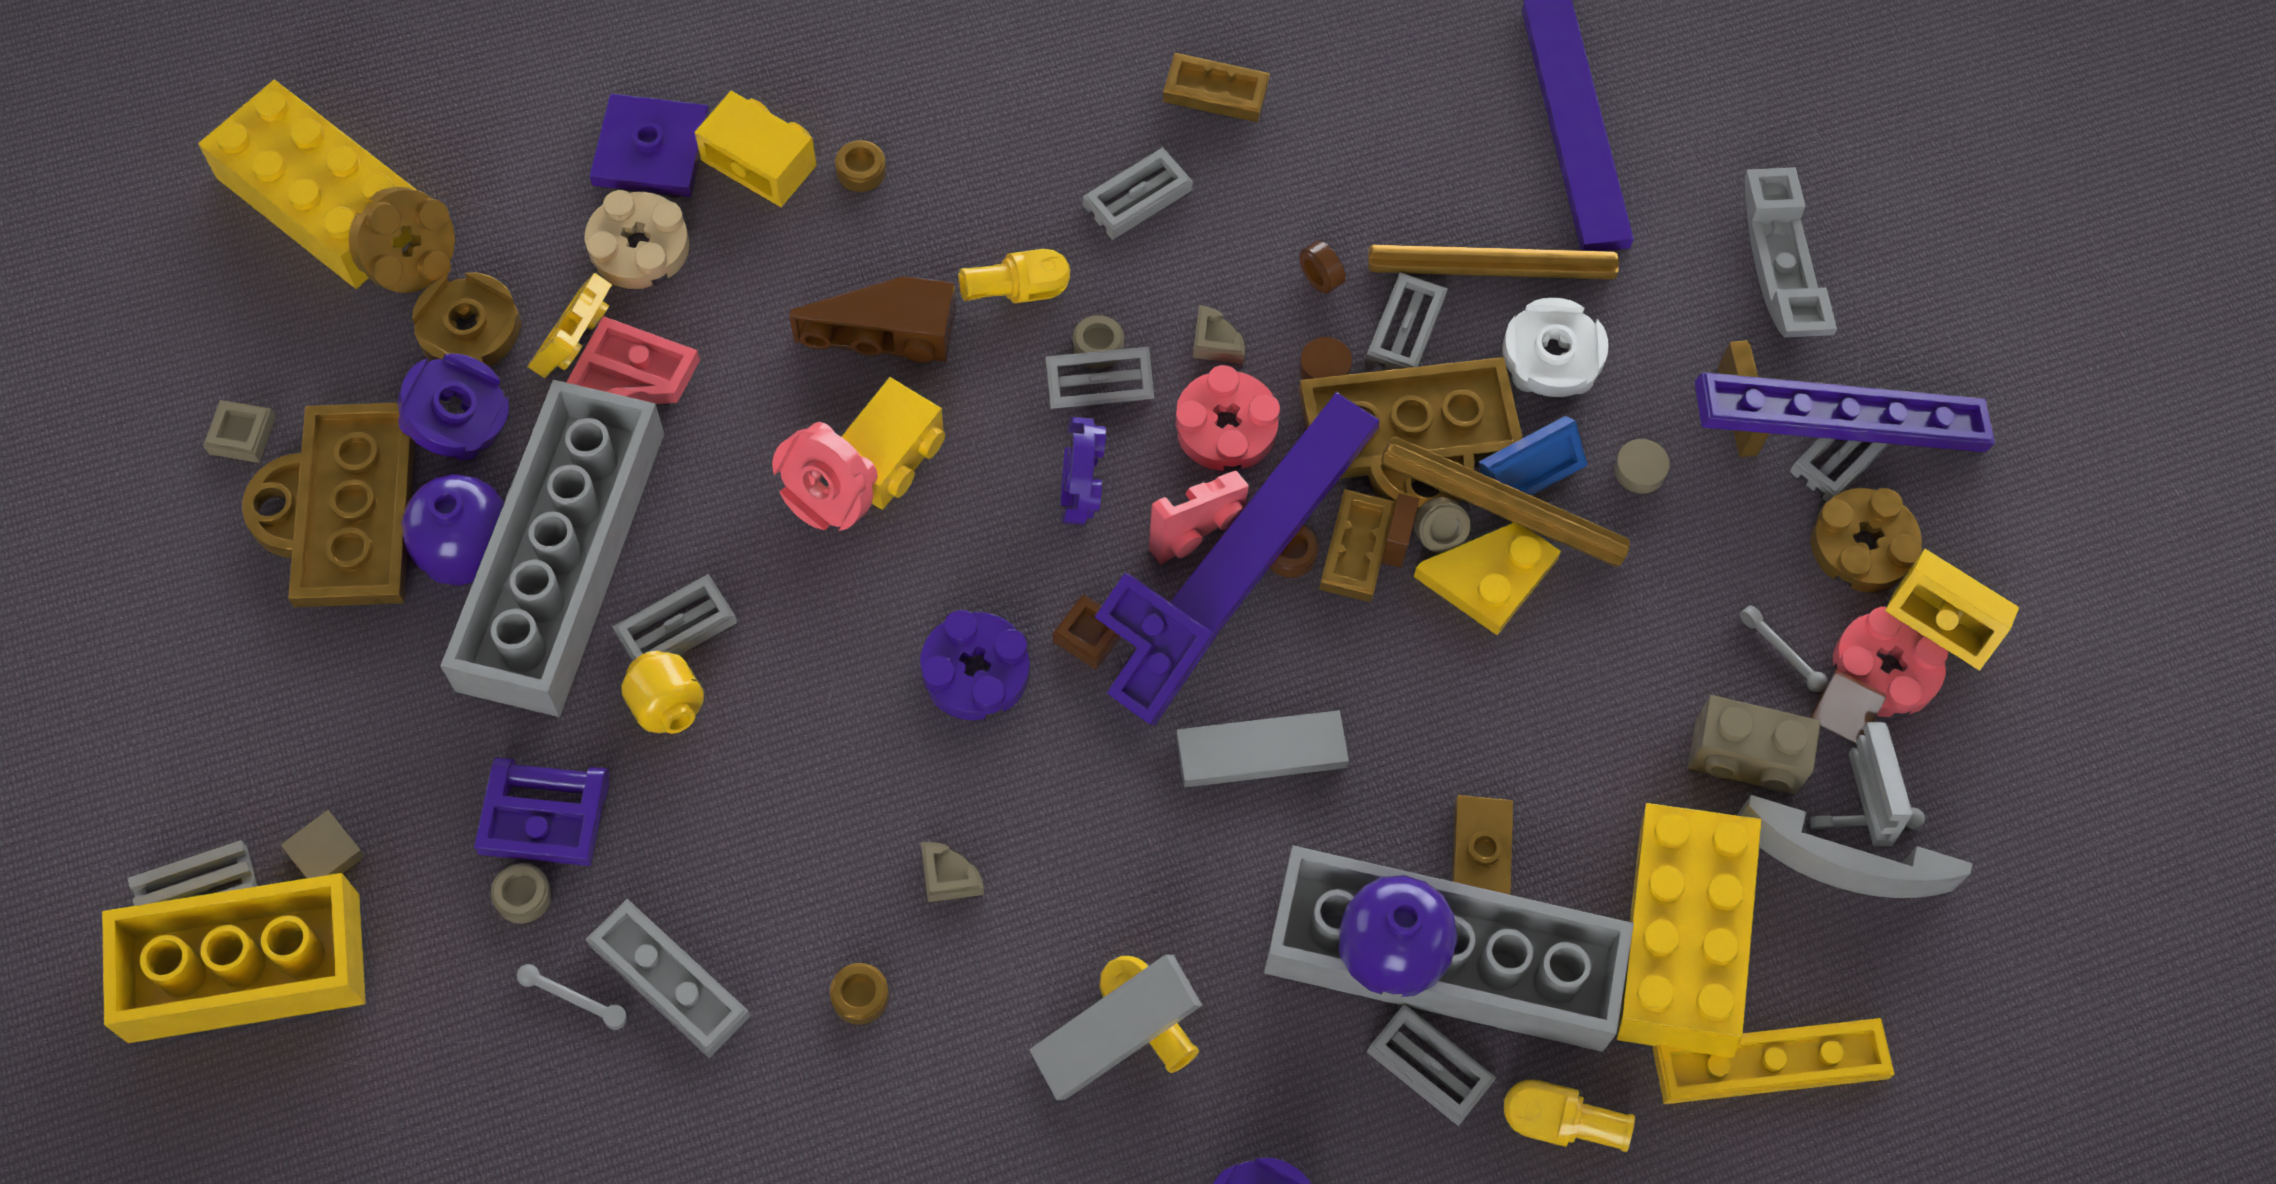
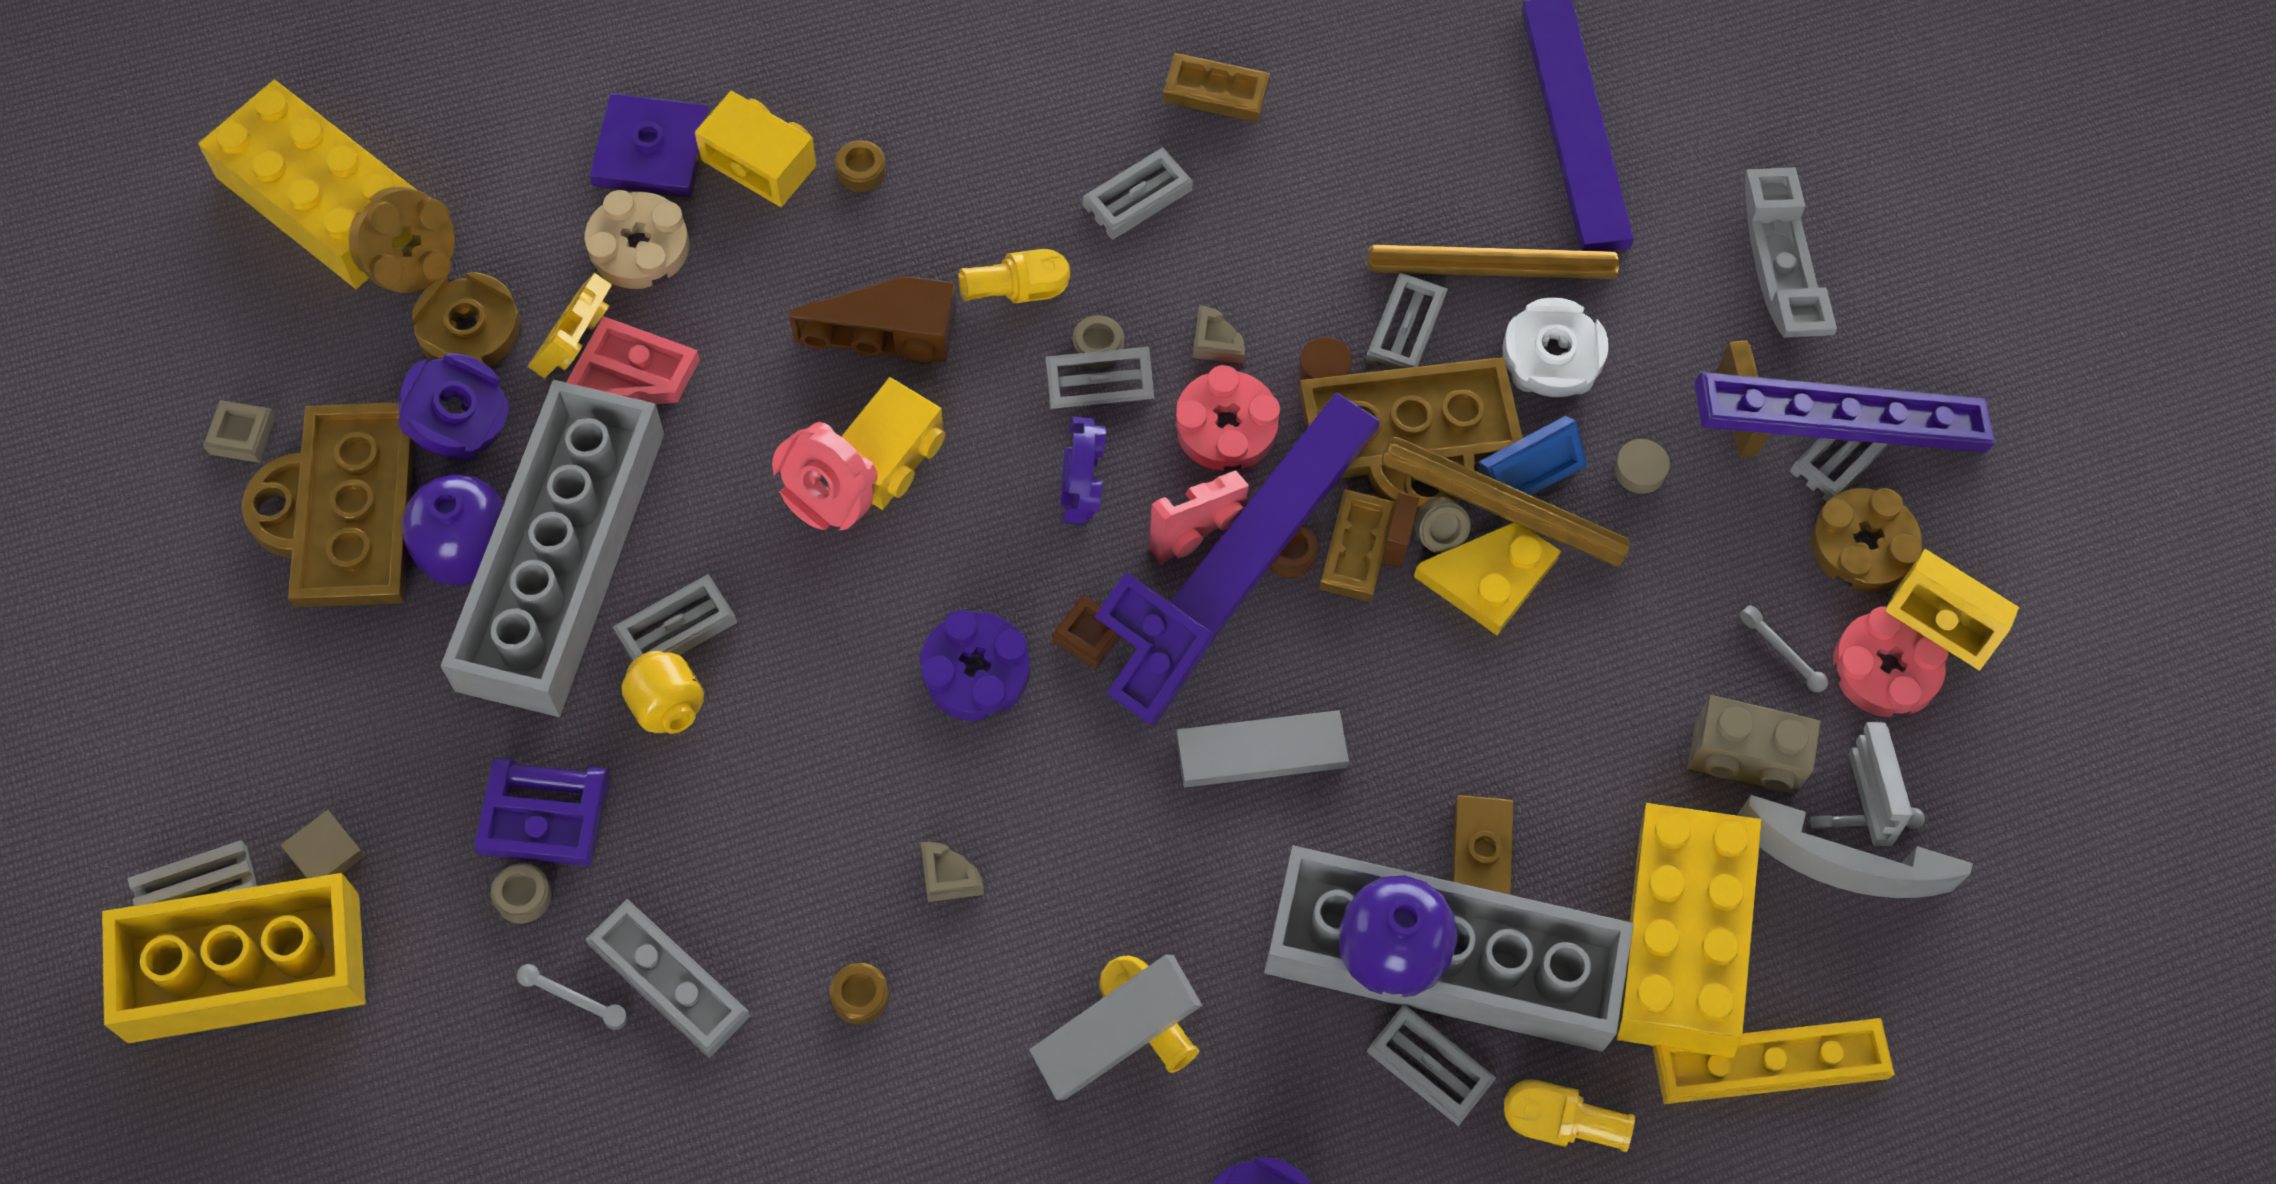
reddish brown tile [1299,240,1346,294] -> none
tile [1810,669,1886,743] -> none

